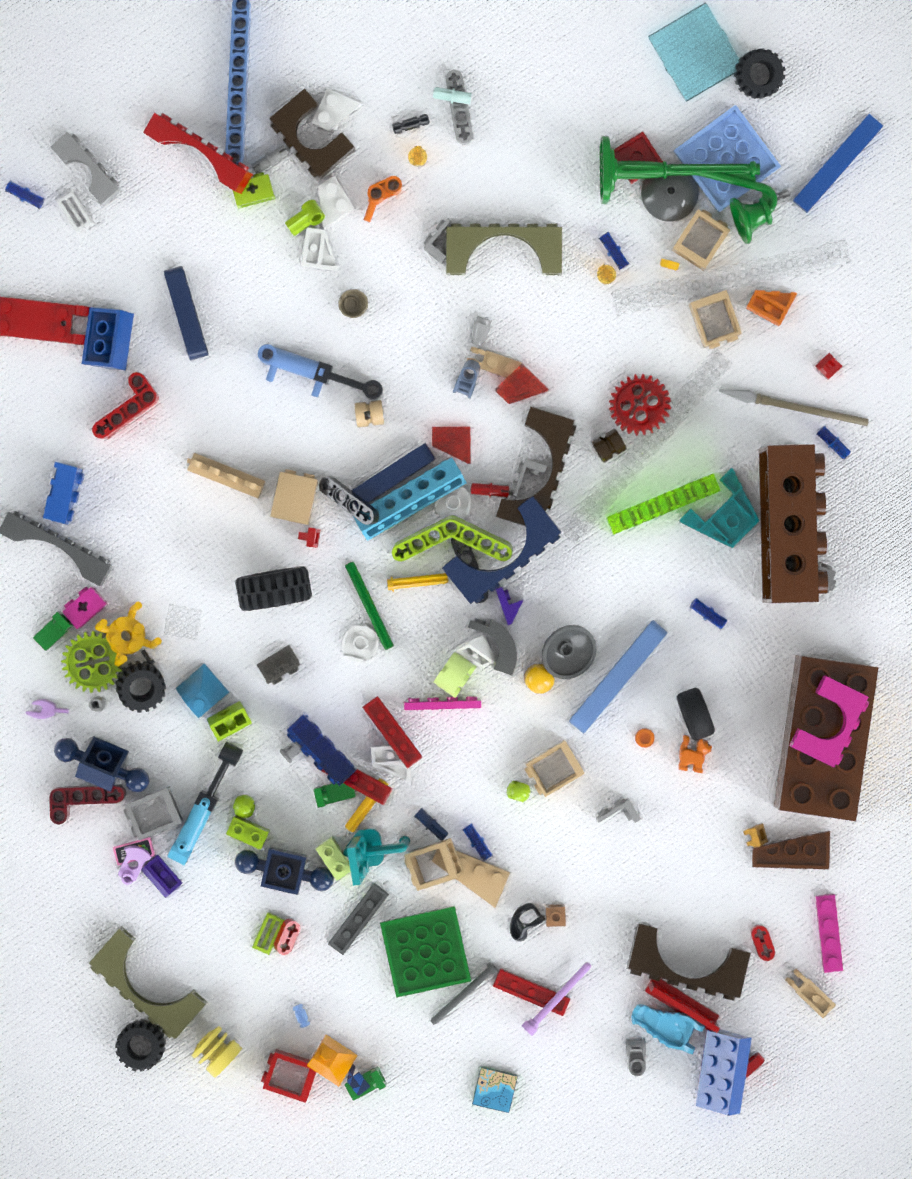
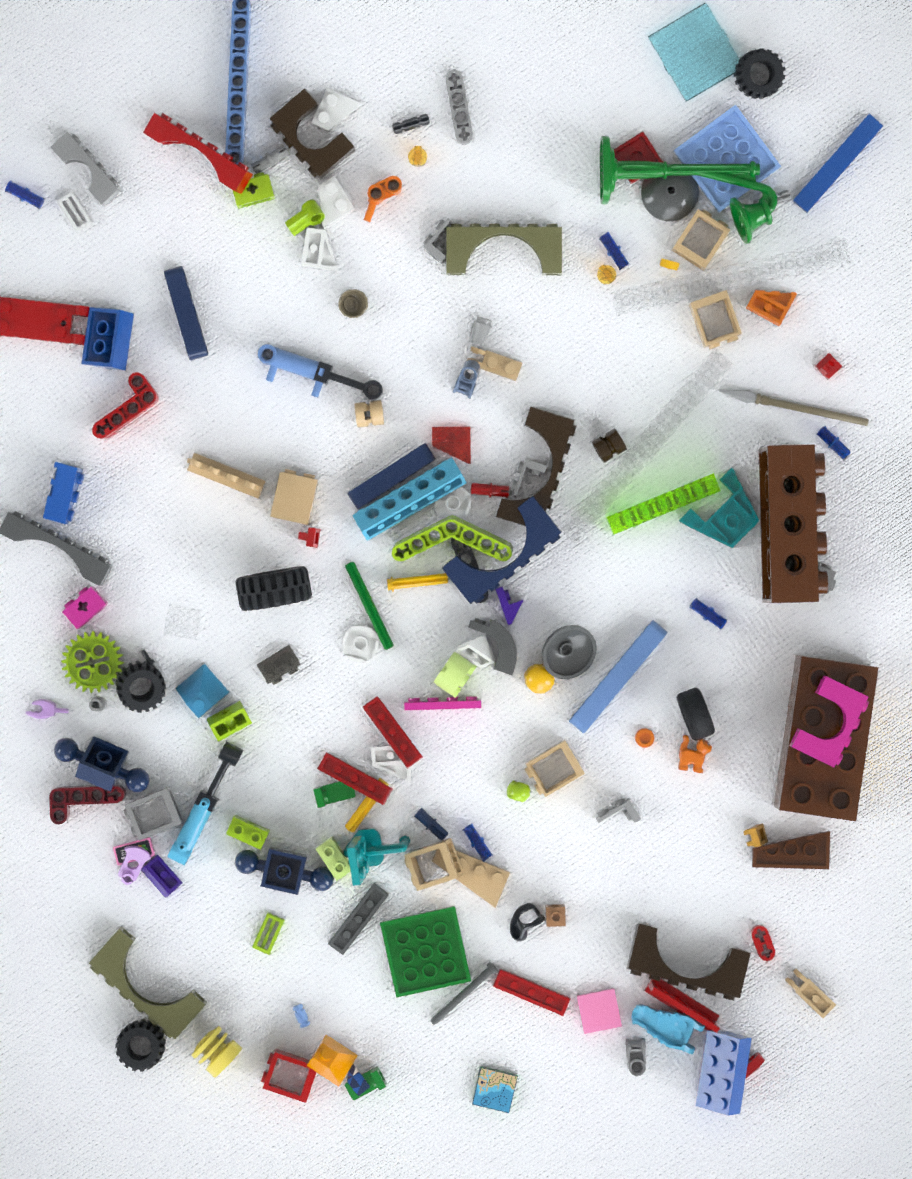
green bracket [33,611,74,651] -> none
yellow plate [95,601,162,667] -> none
lime piece [233,795,255,819] -> none
beam [274,918,301,955] -> none
light grey bush [279,738,305,763] -> none
clear blue wedge [286,711,357,786] -> none
black beam [319,477,379,525] -> none
light aqua axle [433,87,472,105] -> none
clear red wing [495,363,549,404] -> none
lavender piece [521,962,591,1036] -> none
red gear [609,374,671,436] -> none
dark pink plate [815,894,843,973] -> none
none -> bright pink tile [577,988,622,1034]

